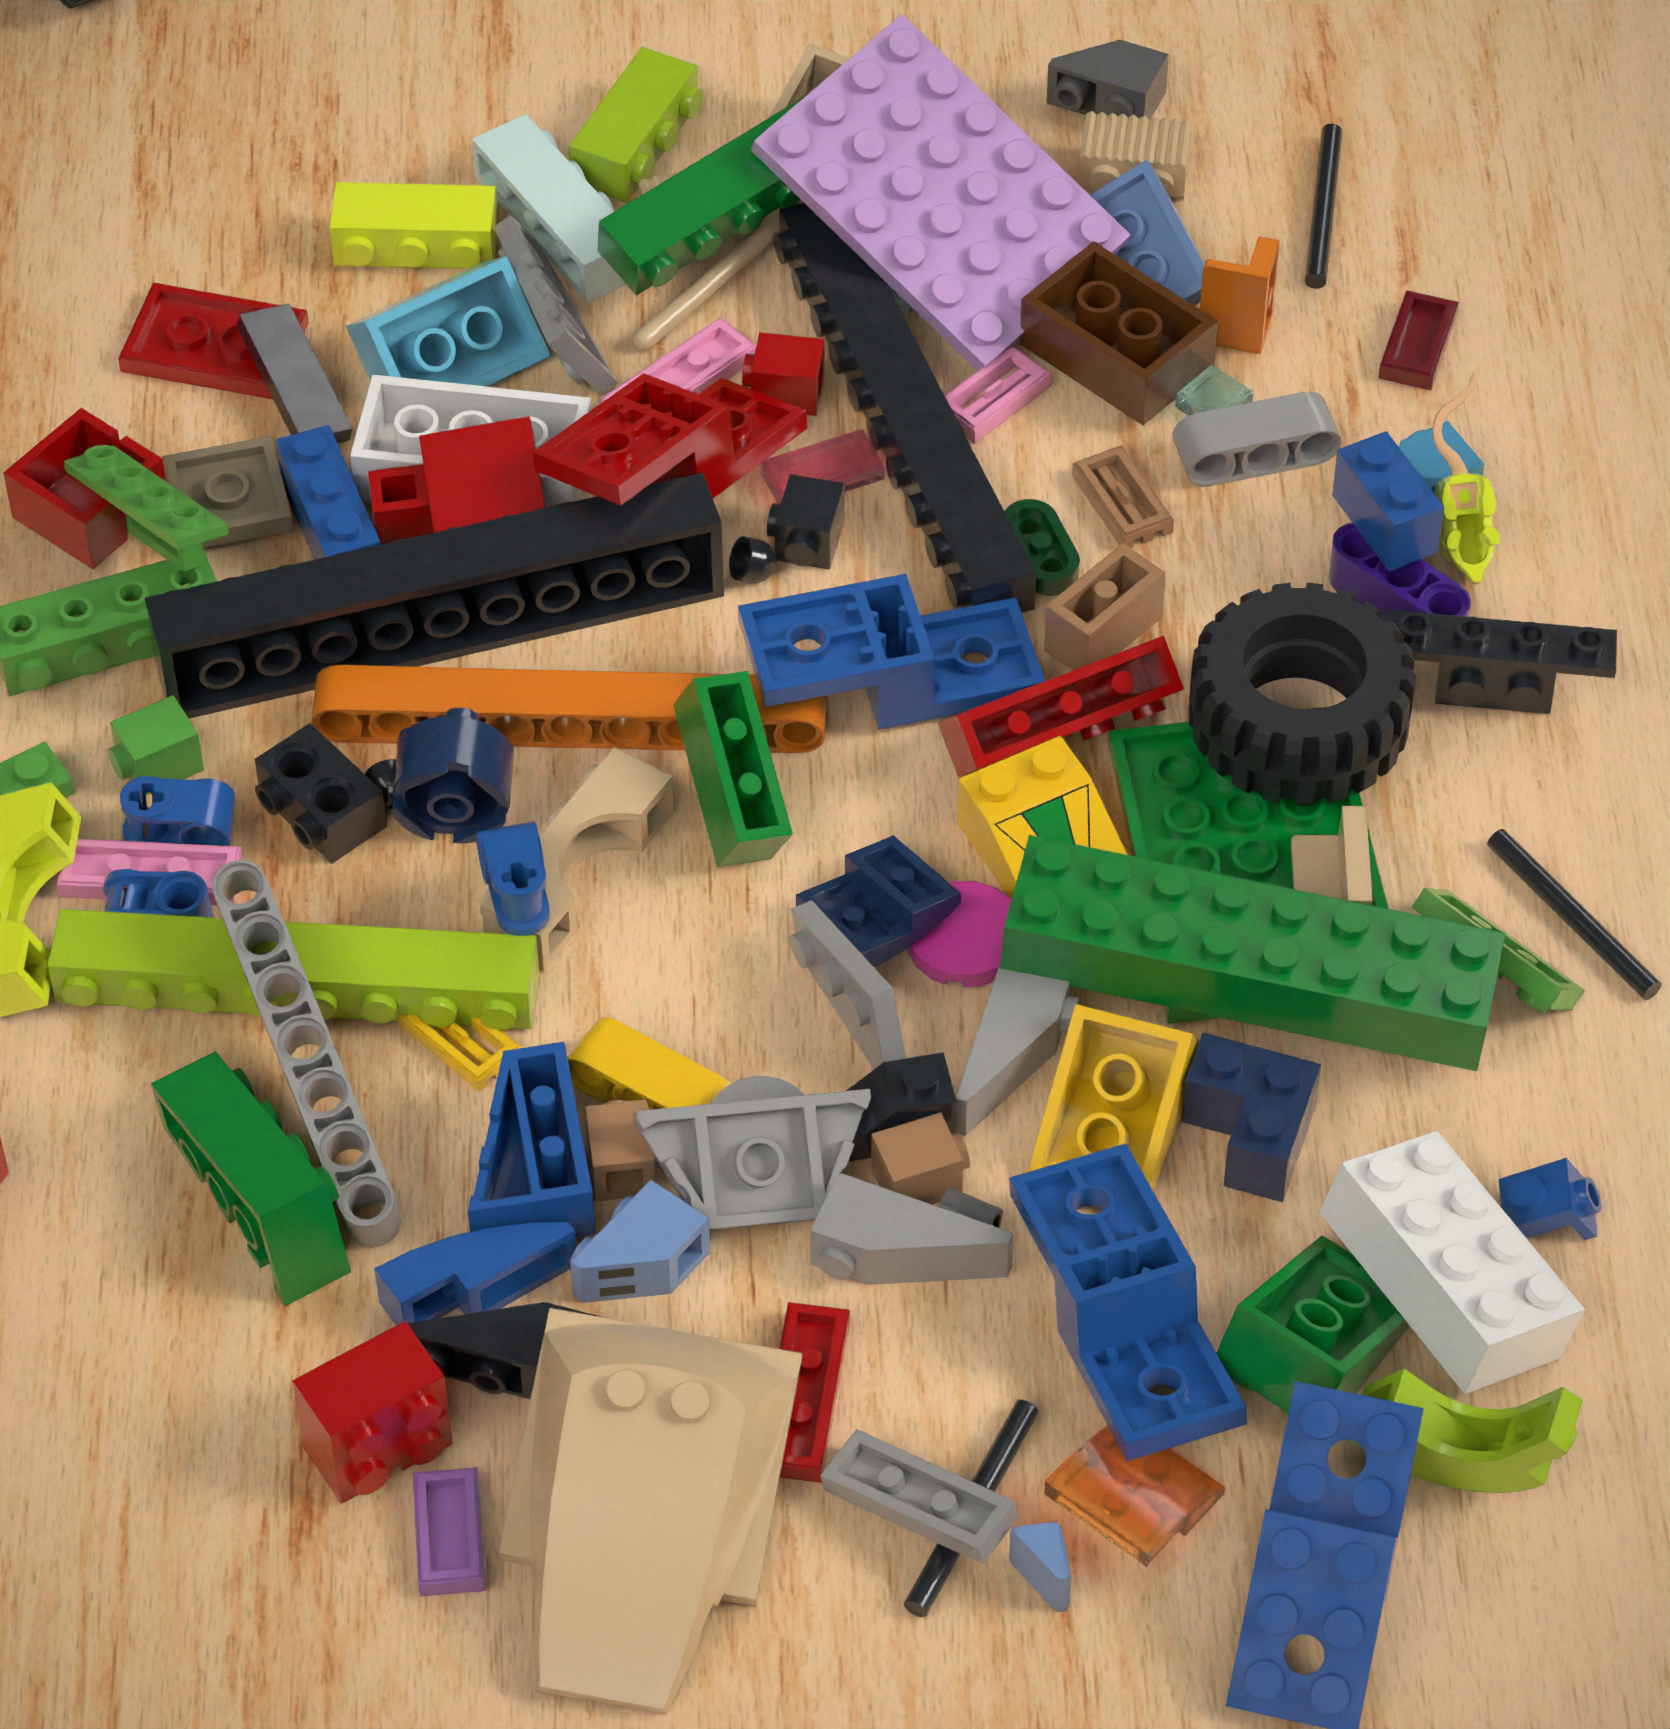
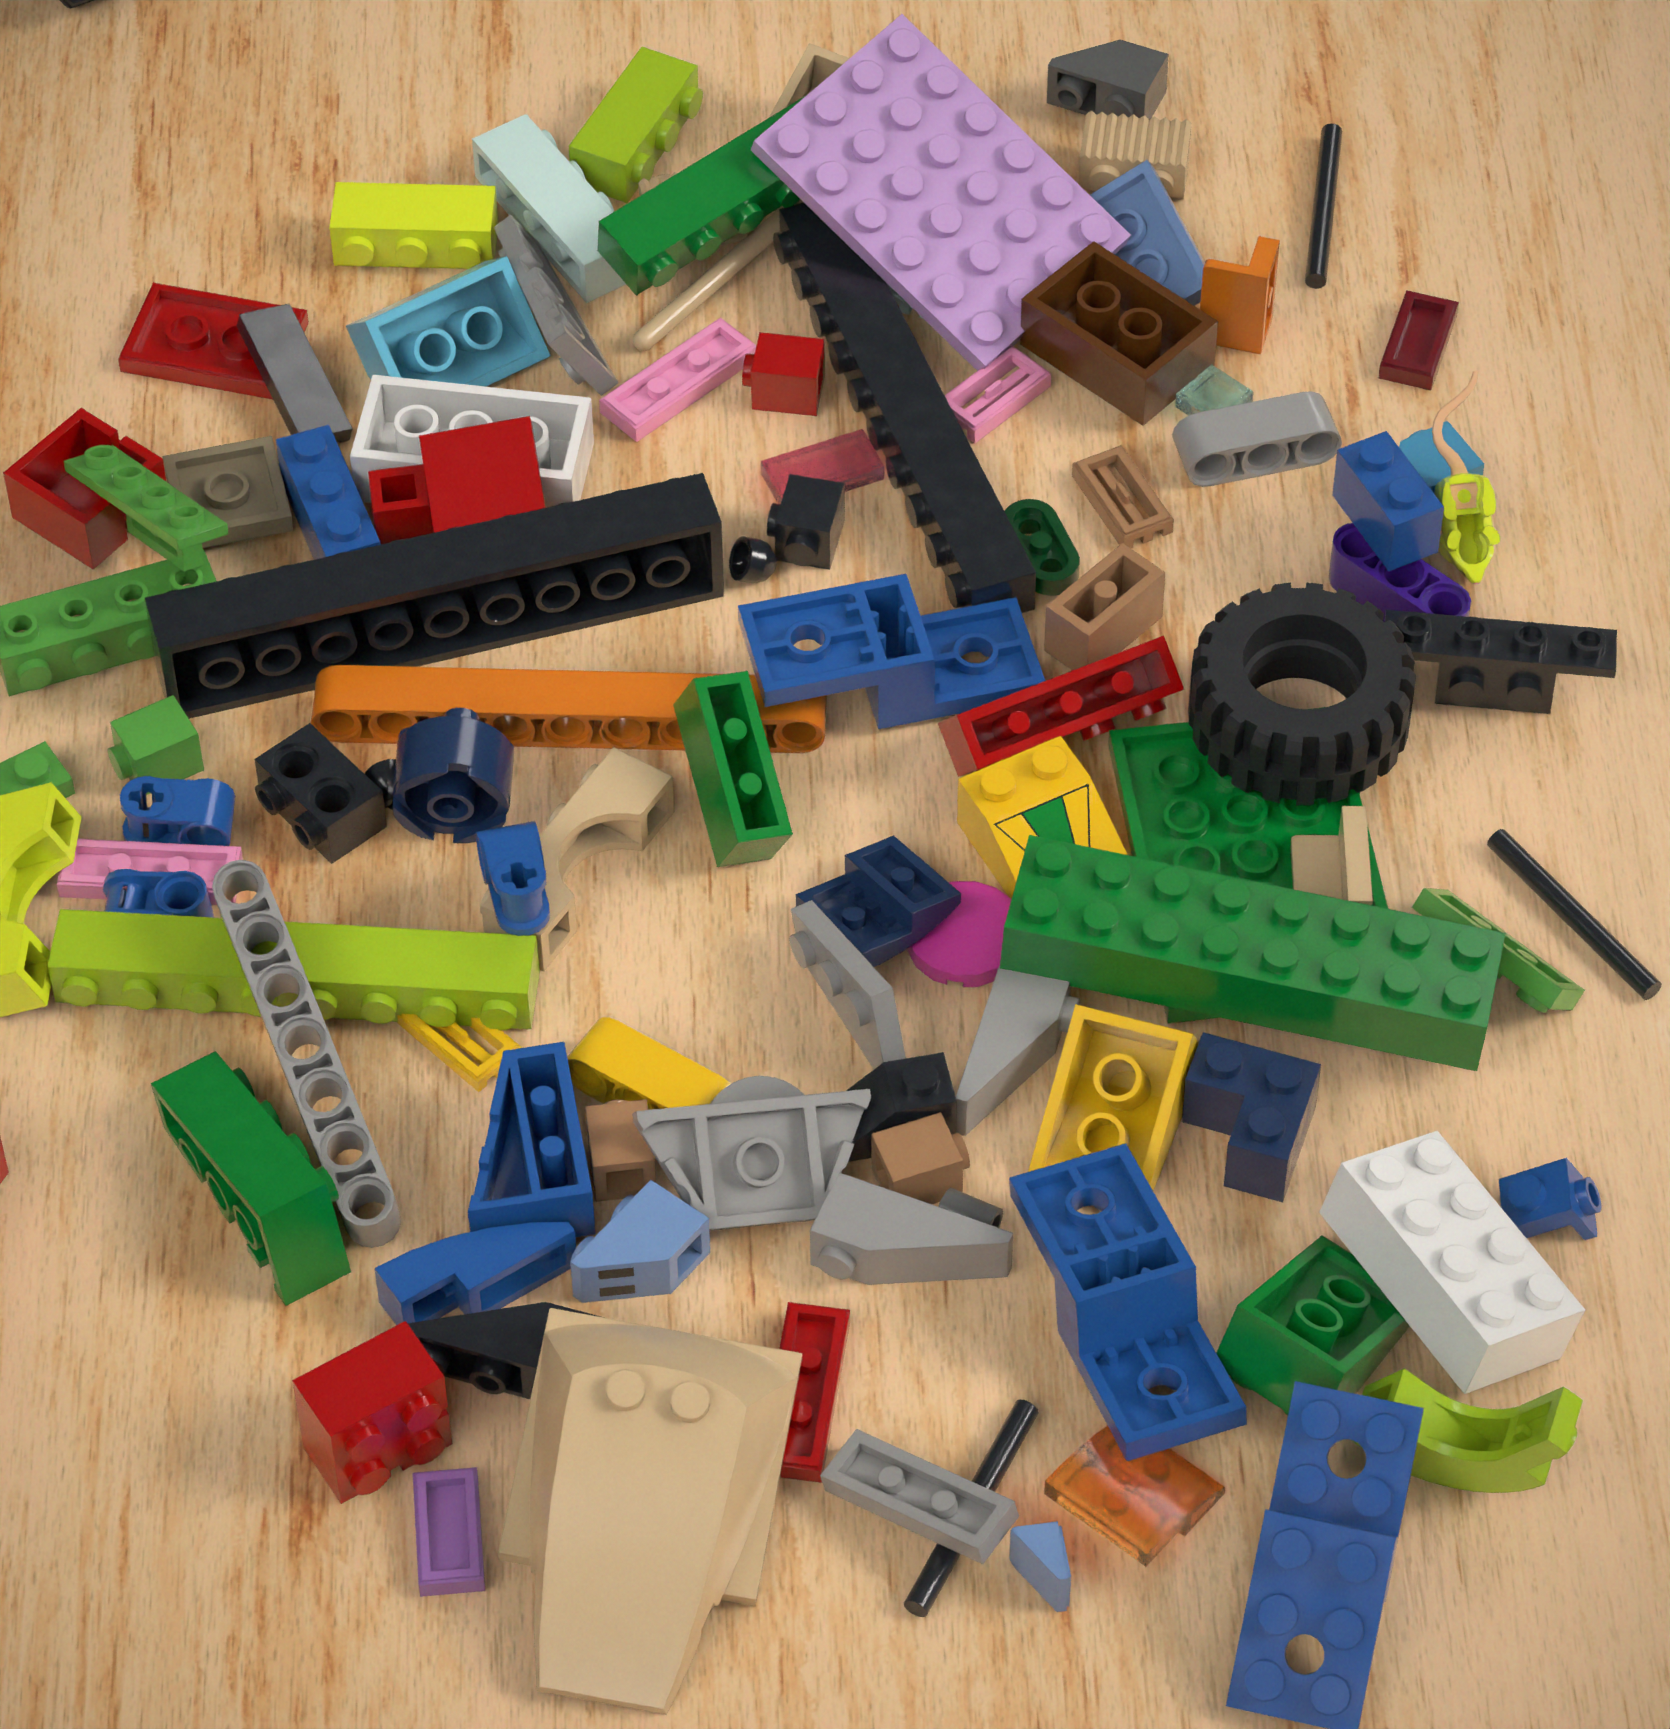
red bracket [532,373,808,506] -> none

